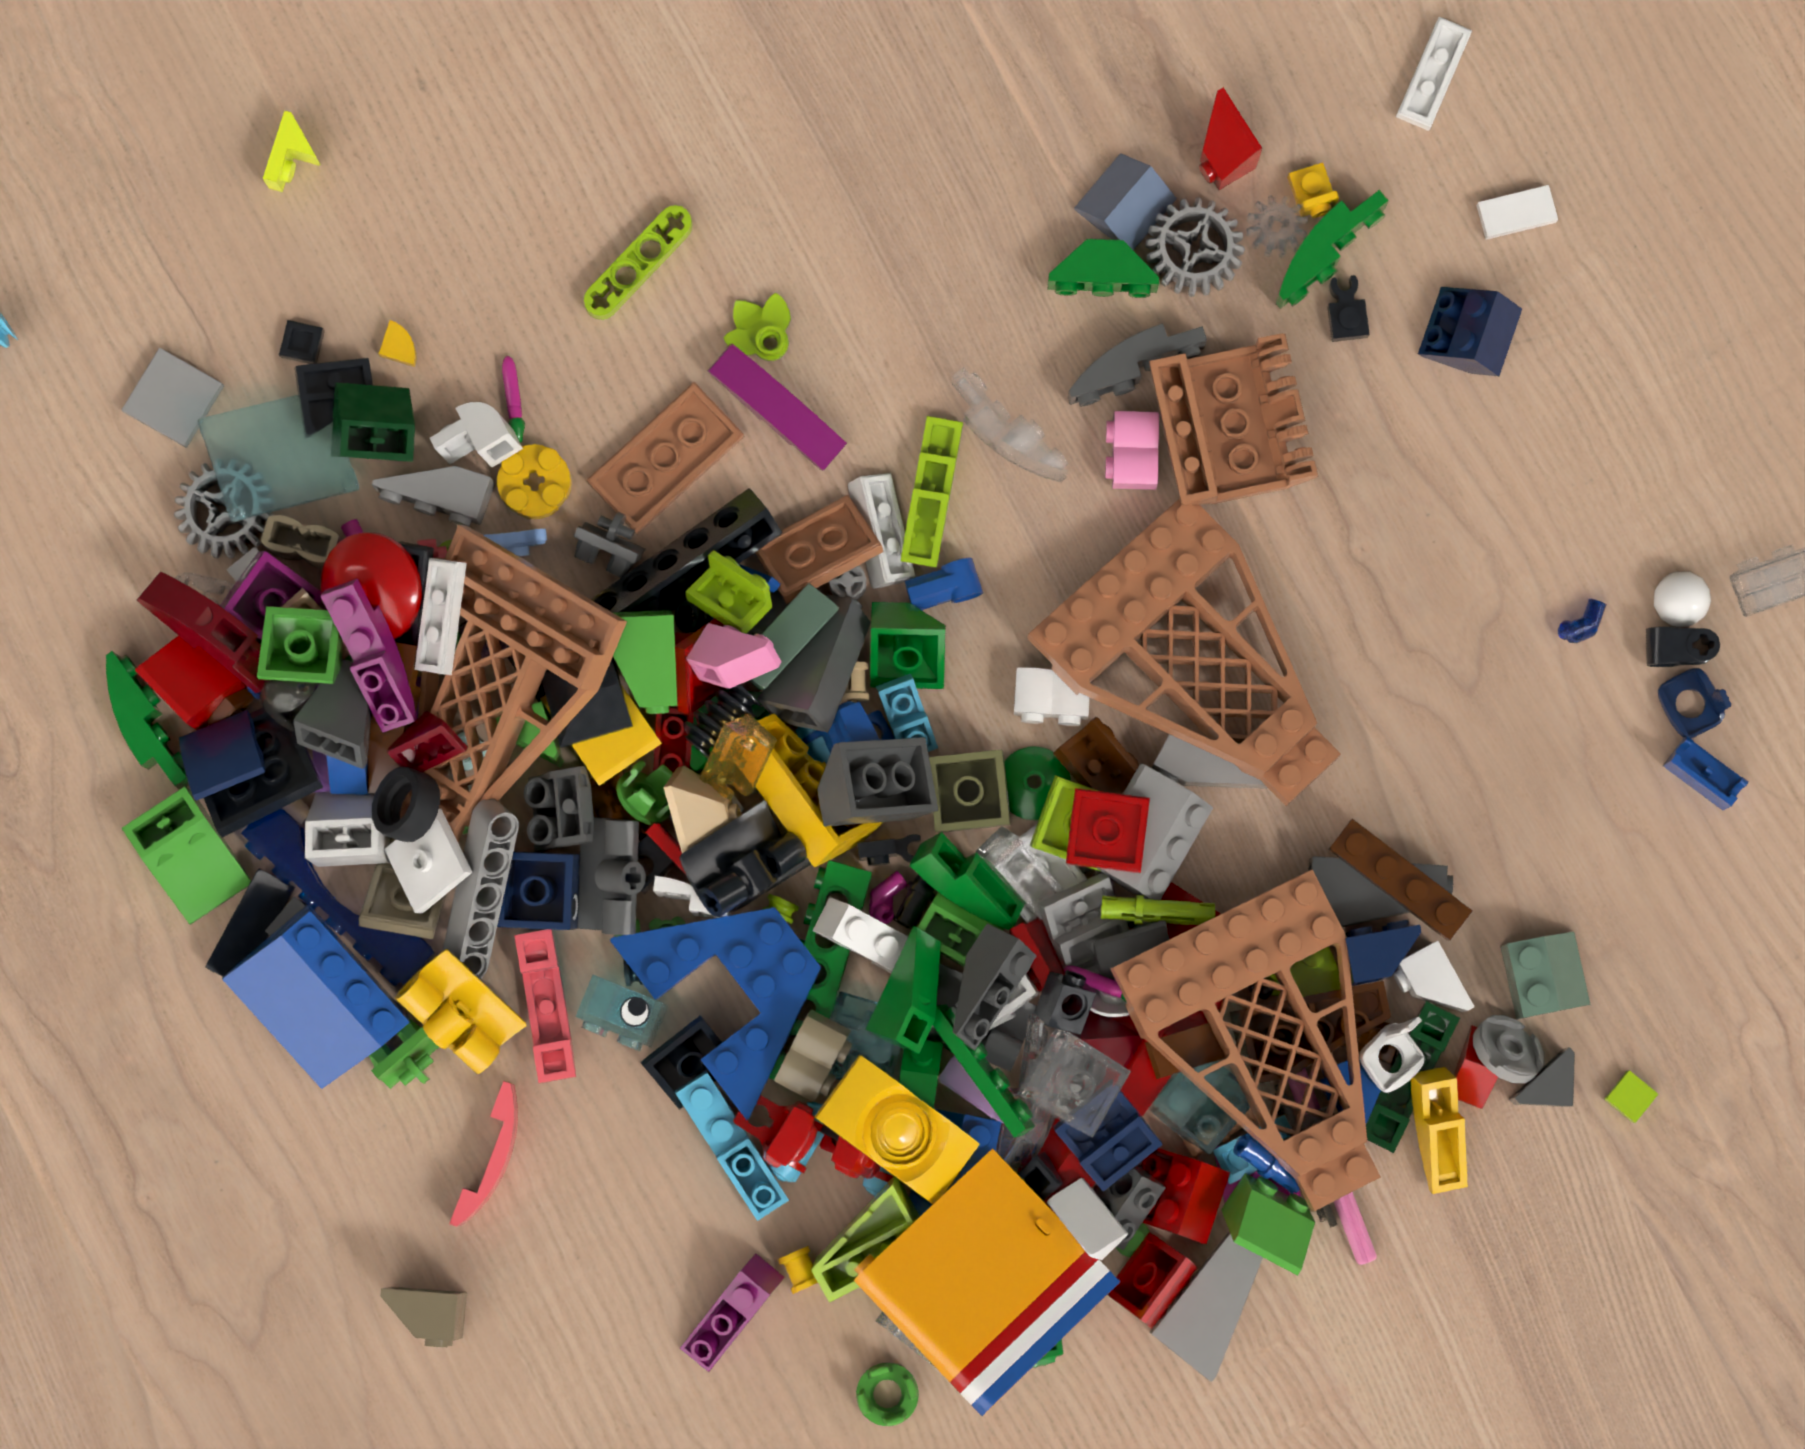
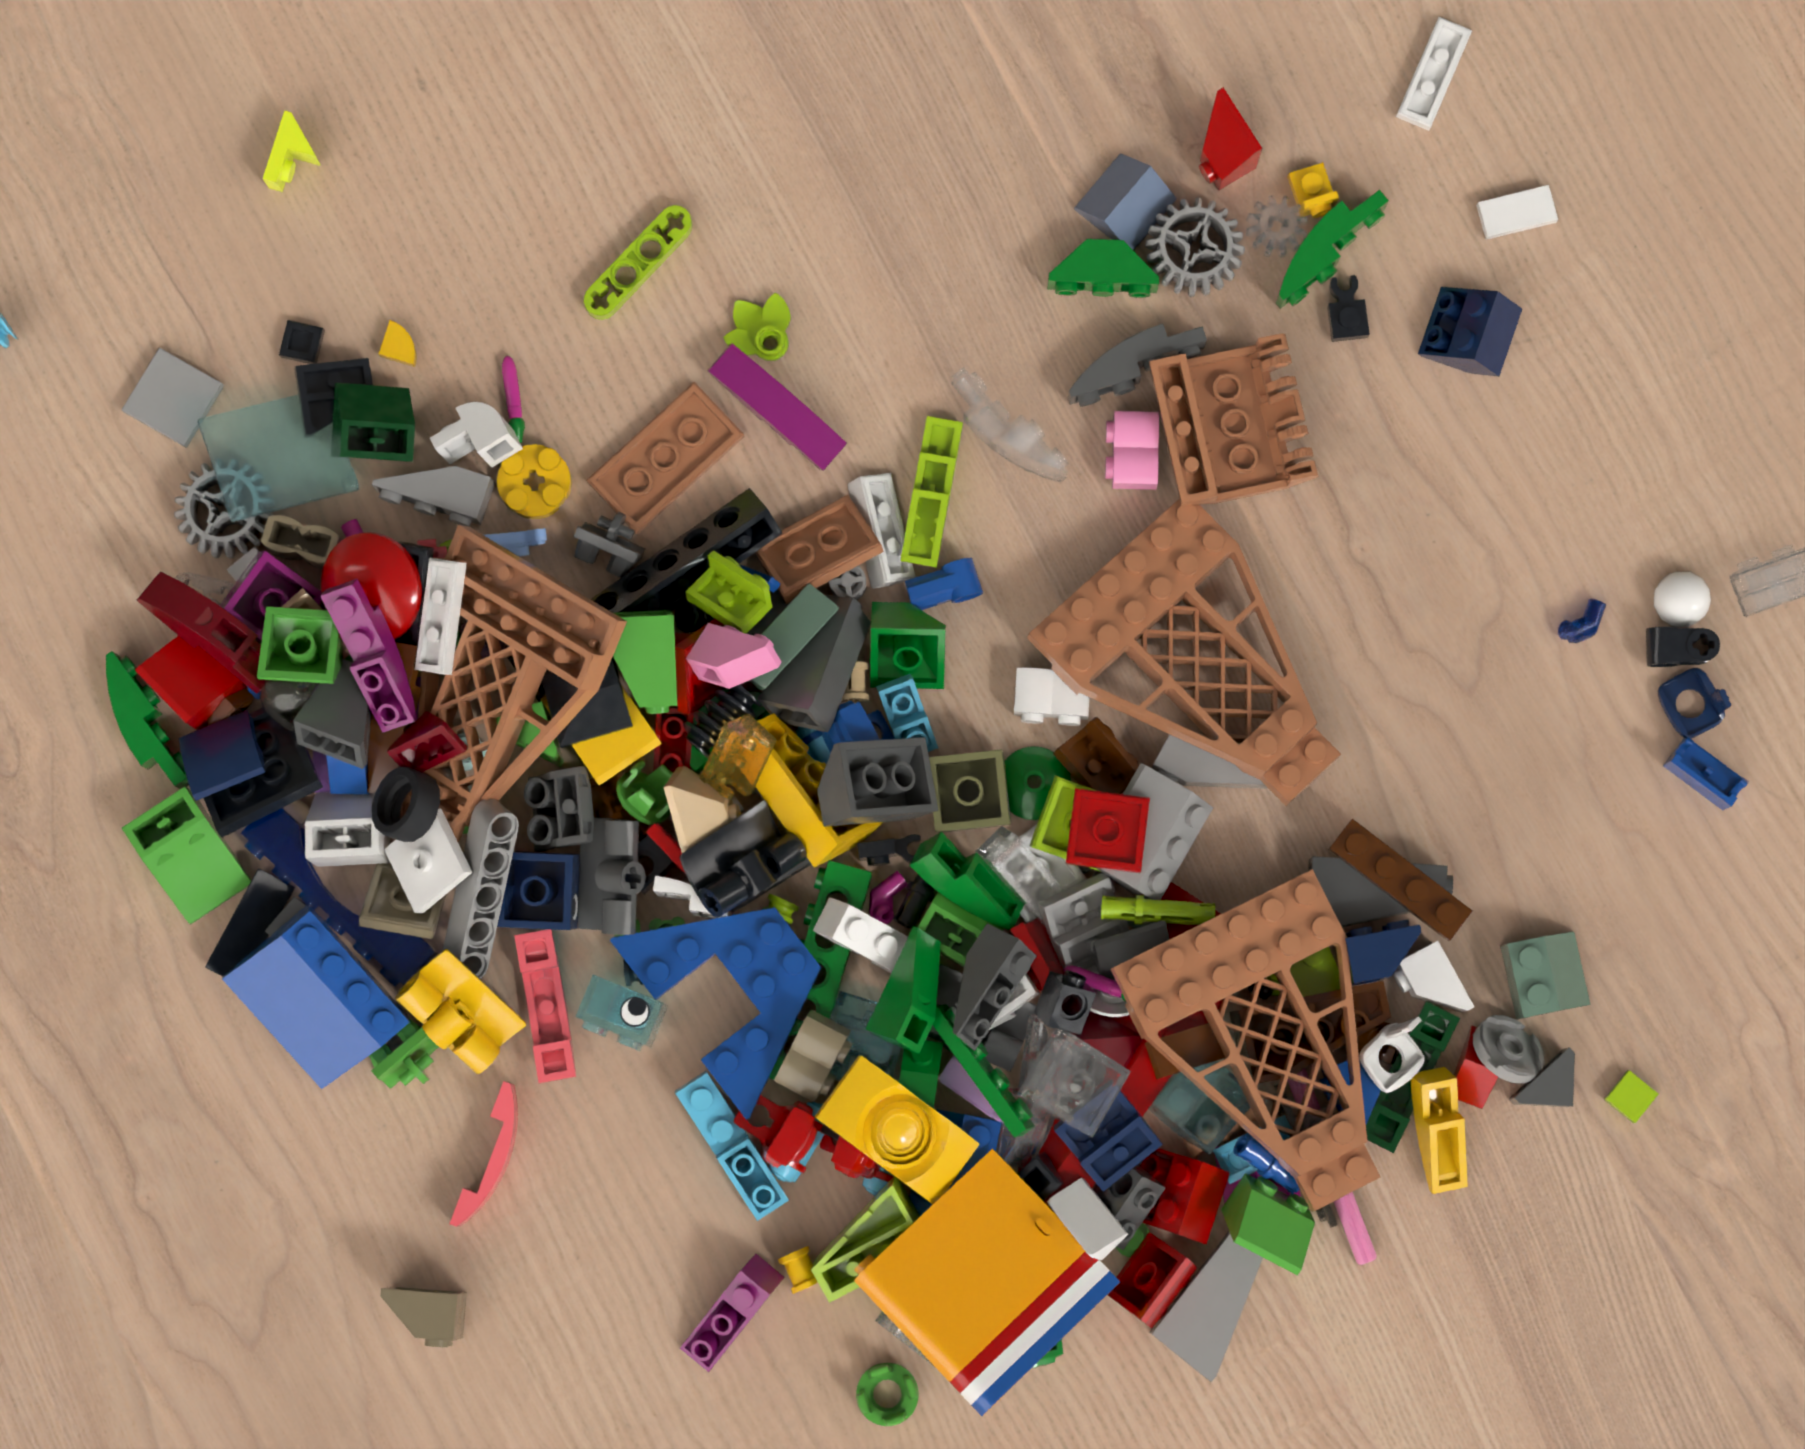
black slope [641,1015,723,1110] -> none

